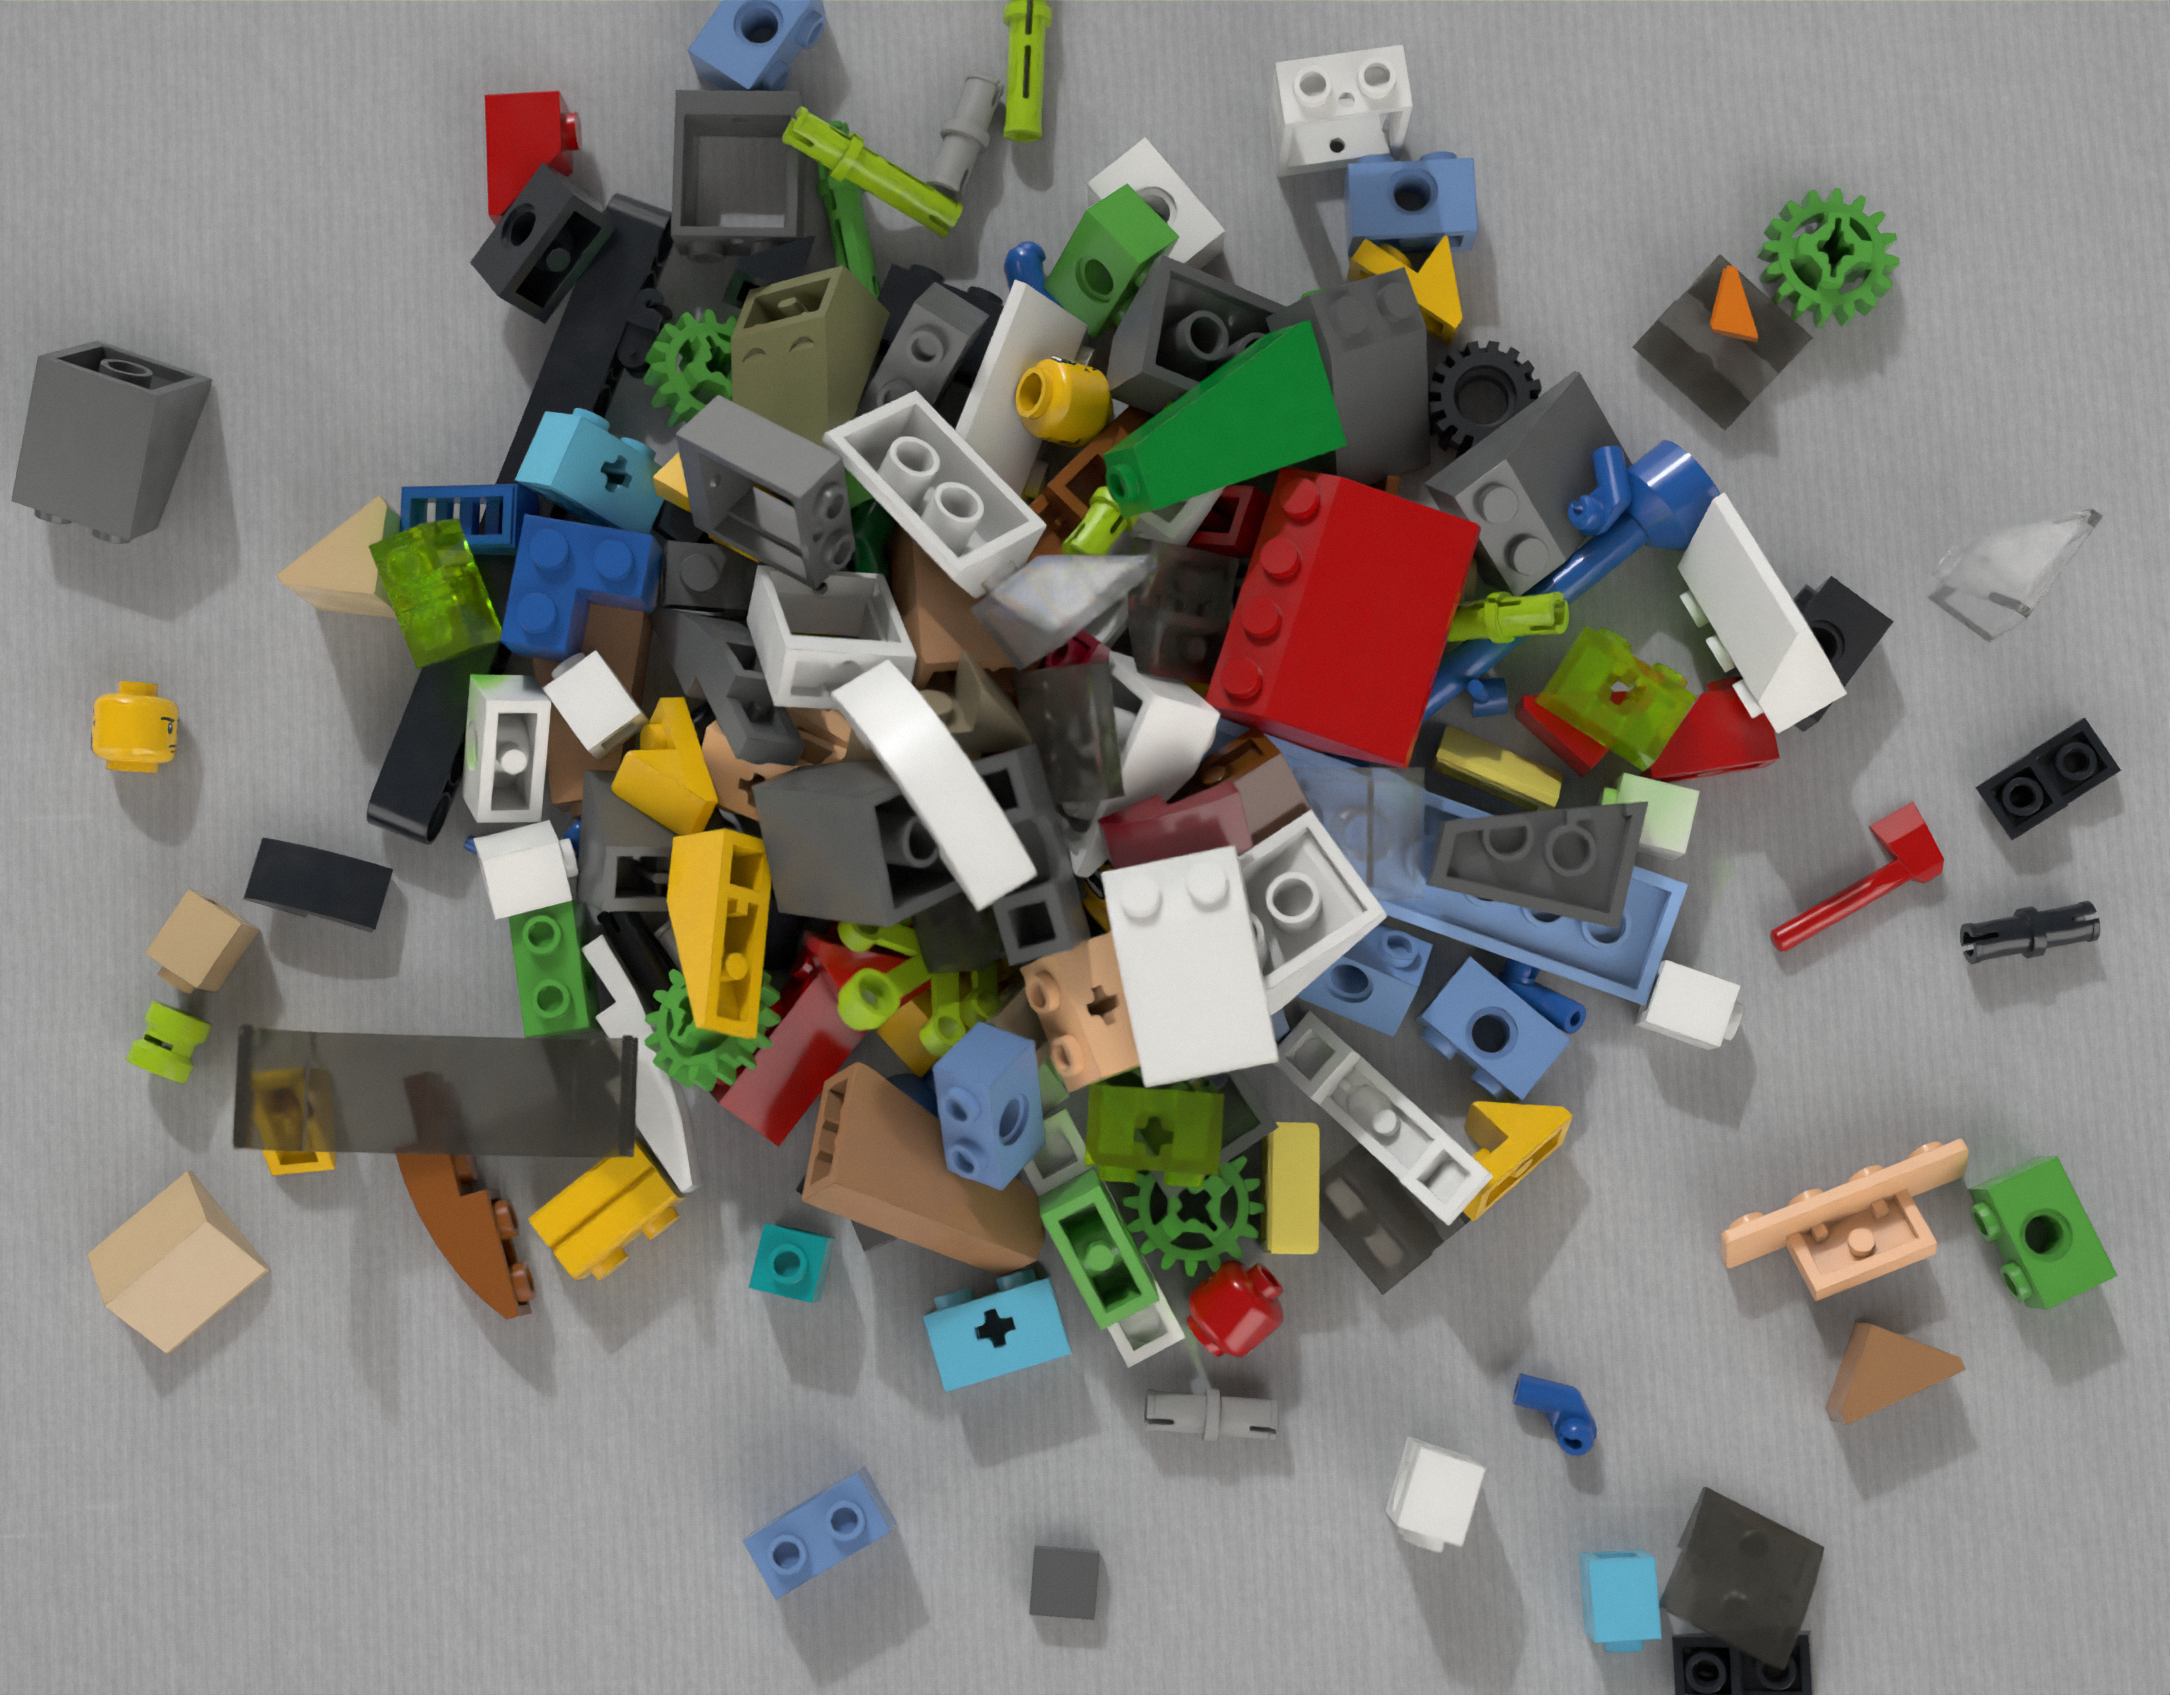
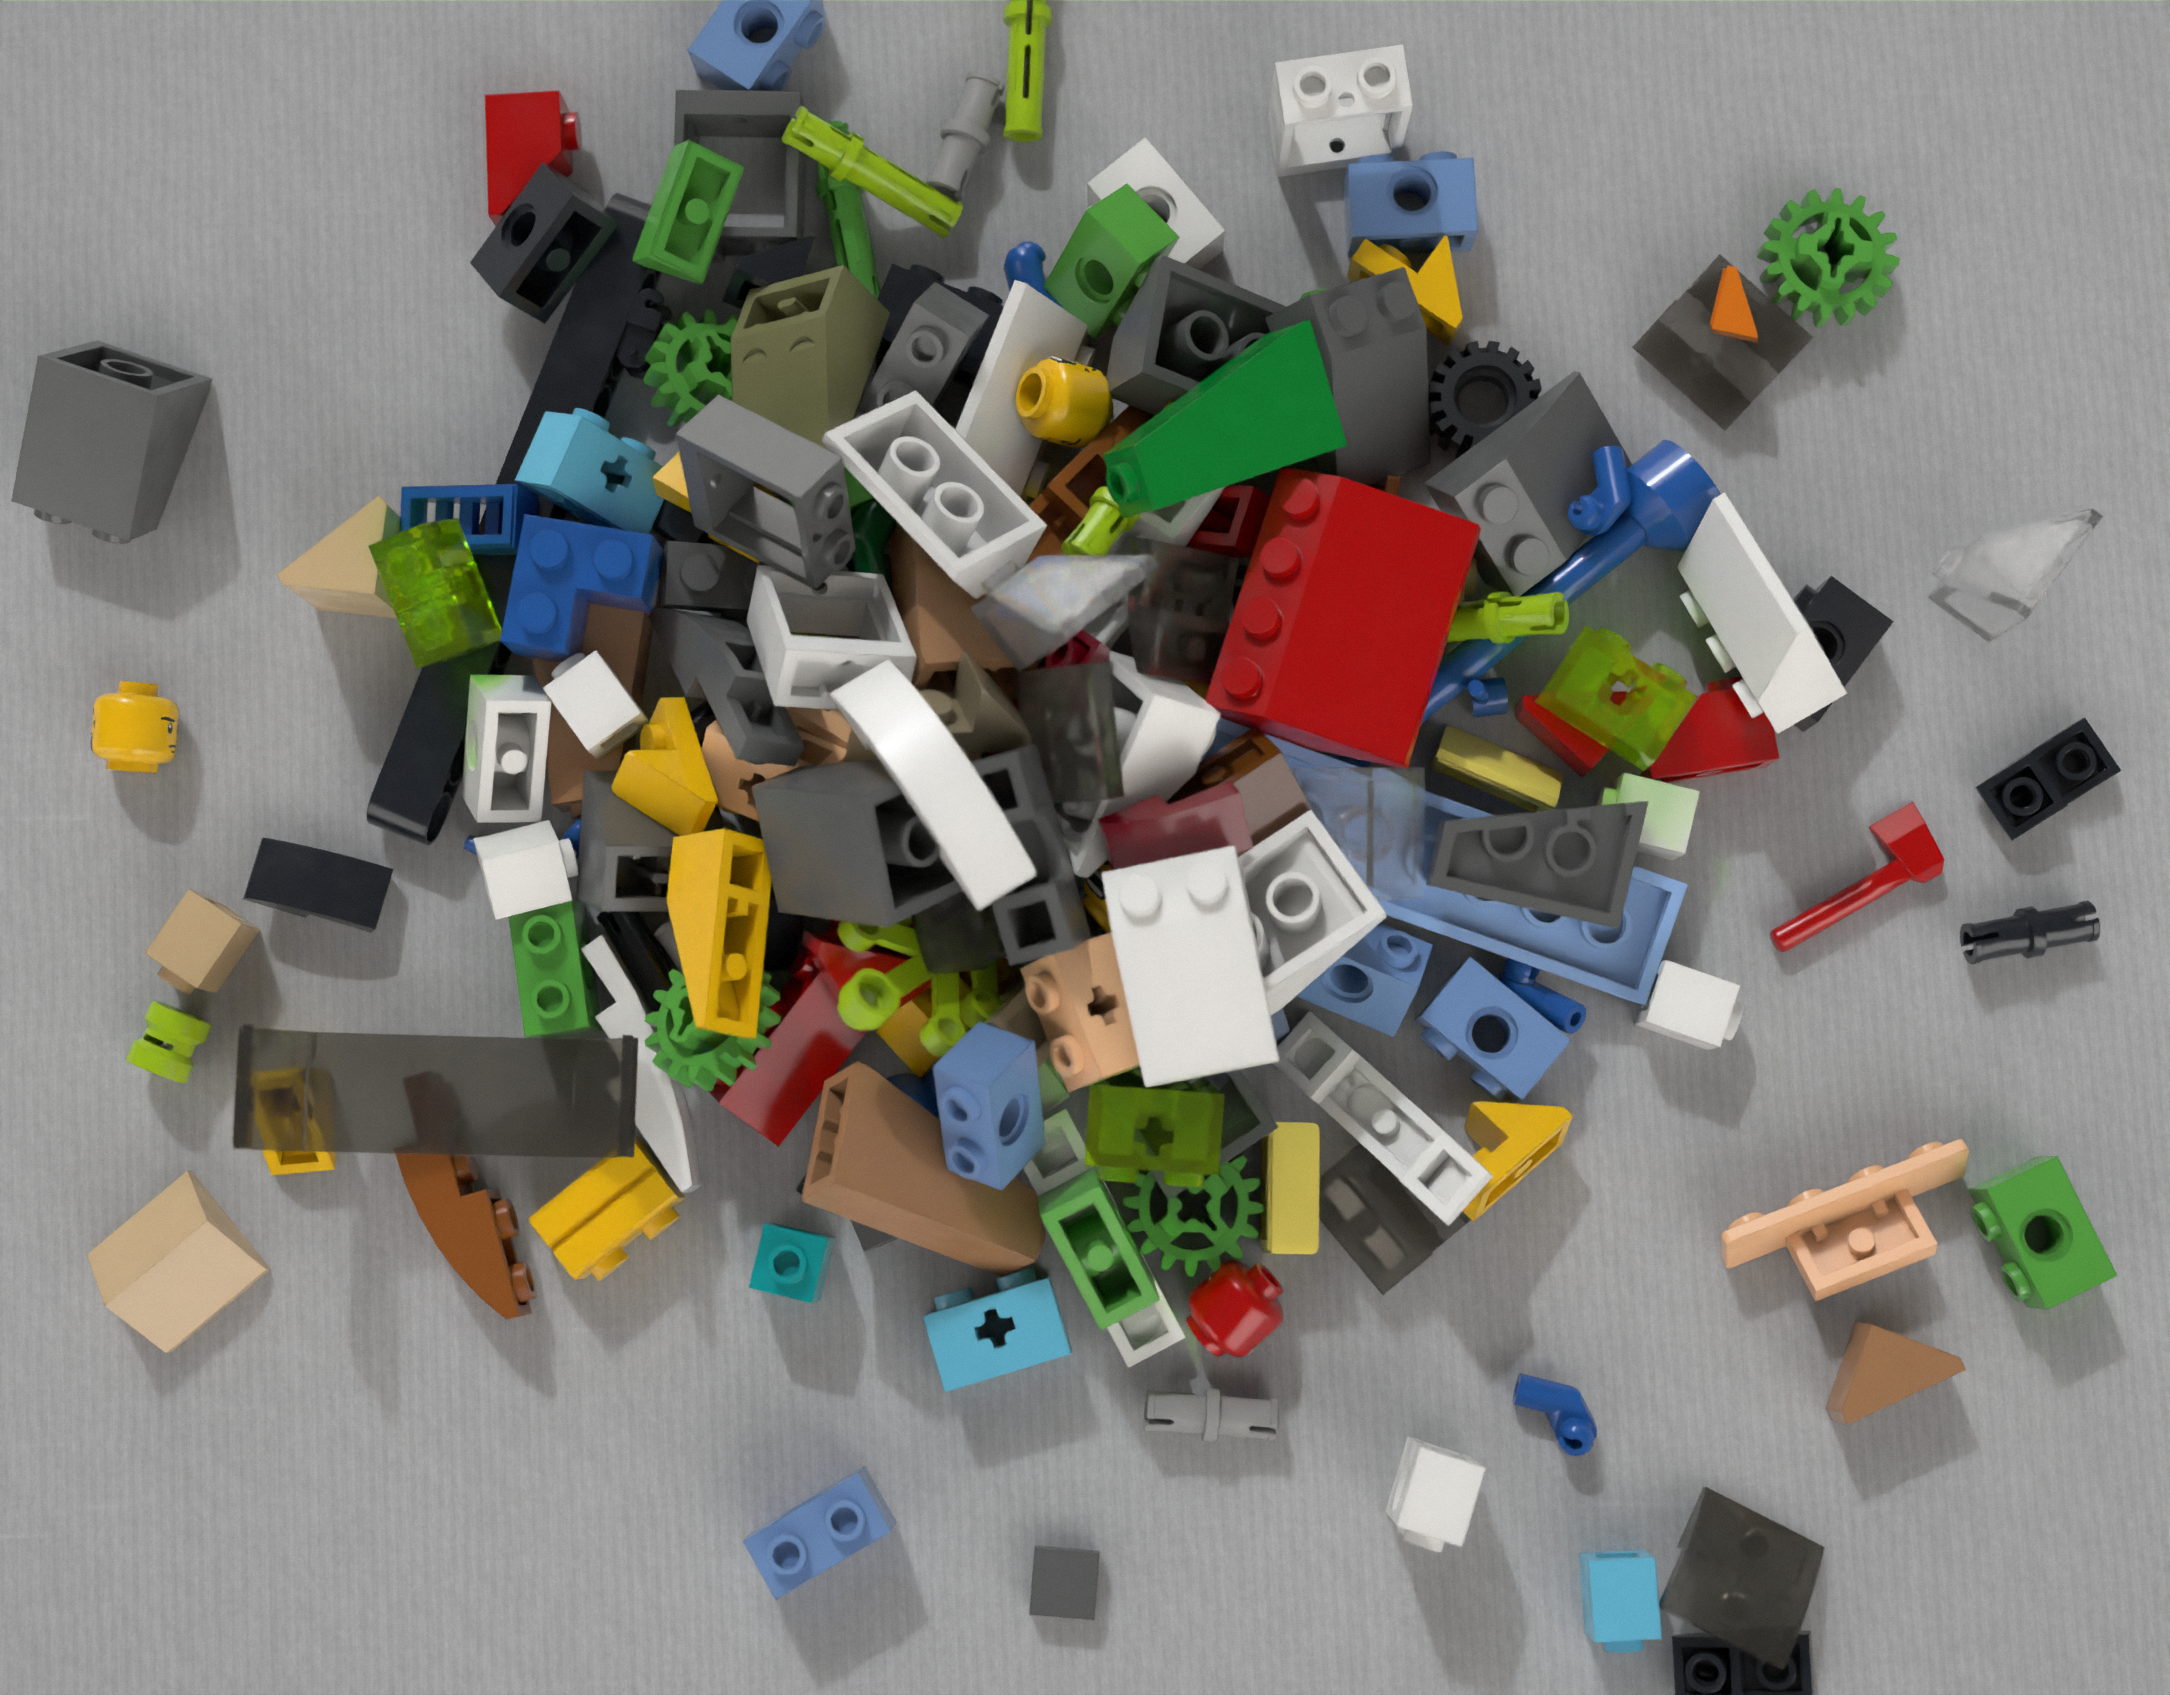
none -> bright green slope [633,140,745,284]

